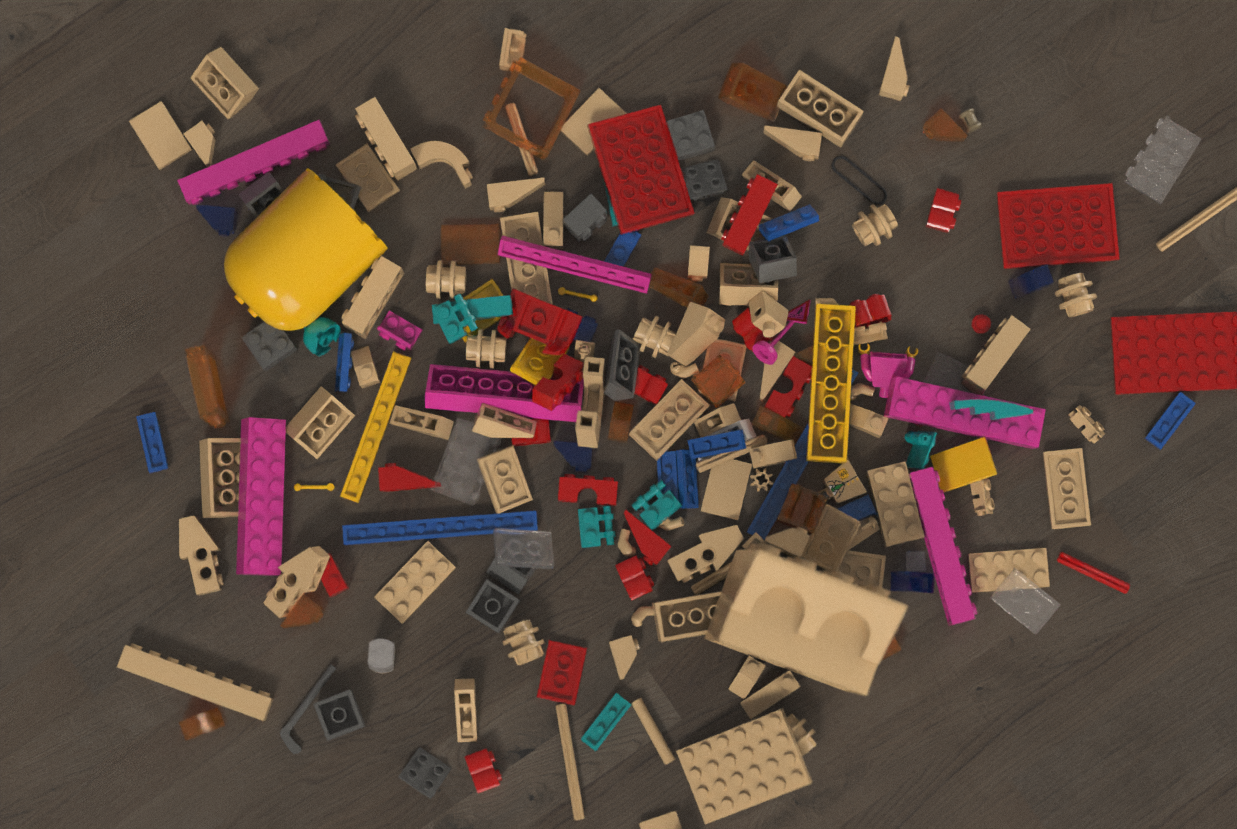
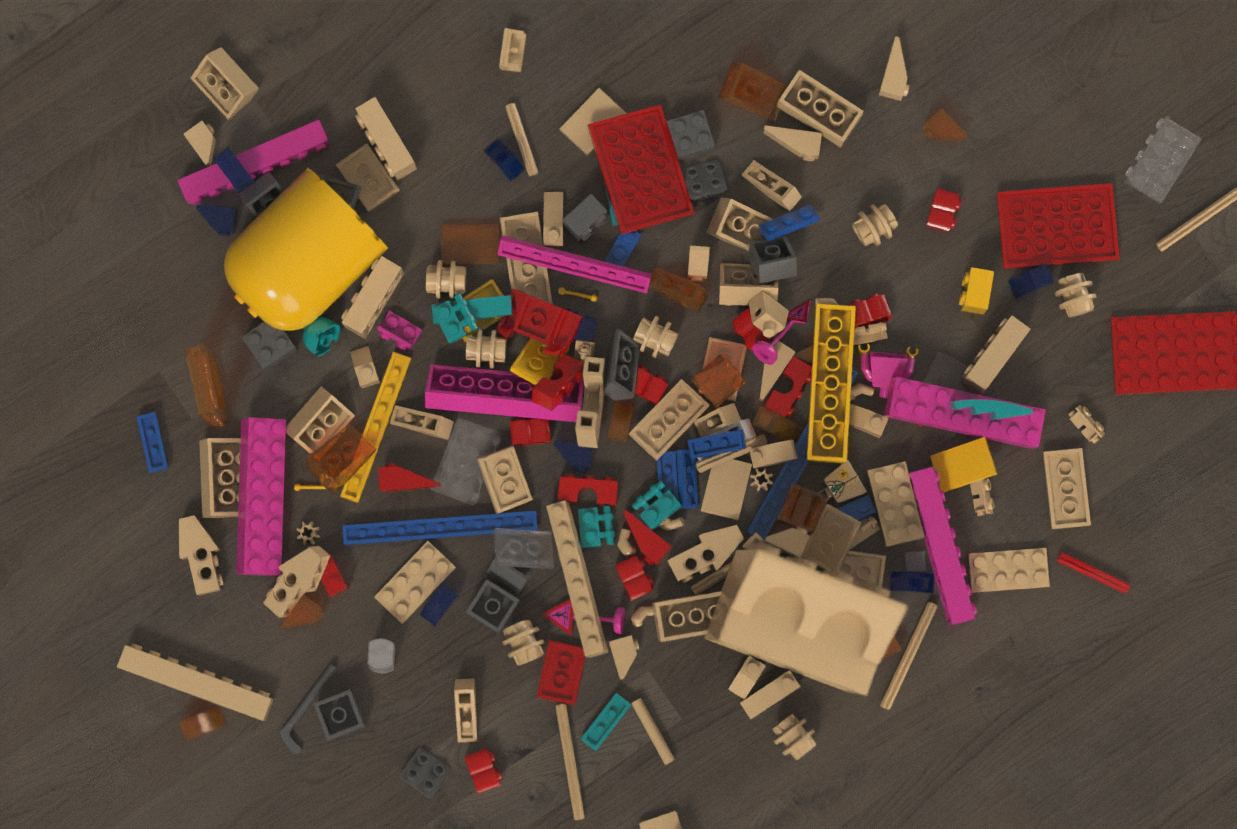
tan tile [129,101,192,170] -> none
blue plate [334,333,354,392] -> none
tan arch [410,141,473,188] -> none
tan slope [472,403,537,438] -> none
clear orange piece [483,57,581,160] -> none
tan slope [487,178,545,212] -> none
tan slope [667,302,726,367] -> none
tan arm [670,362,700,379] -> none
tan plate [676,709,812,824] -> none
red brick [721,174,778,256] -> none
black piece [831,156,887,205] -> none
teal hinge [905,431,937,469] -> none
dark tan bush [959,108,983,134] -> none
red plate [971,314,991,334] -> none
clear tile [990,568,1061,635] -> none
blue plate [1145,392,1196,450] -> none
none -> clear blue brick [213,147,254,193]
none -> tan gear [296,521,320,545]
none -> clear orange slope [306,424,376,494]
none -> clear blue slope [420,584,459,627]
none -> clear blue slope [483,139,525,181]
none -> dark pink piece [541,599,626,636]
none -> tan brick [546,501,608,658]
none -> tan axle [880,602,938,710]
none -> yellow brick [958,267,994,315]

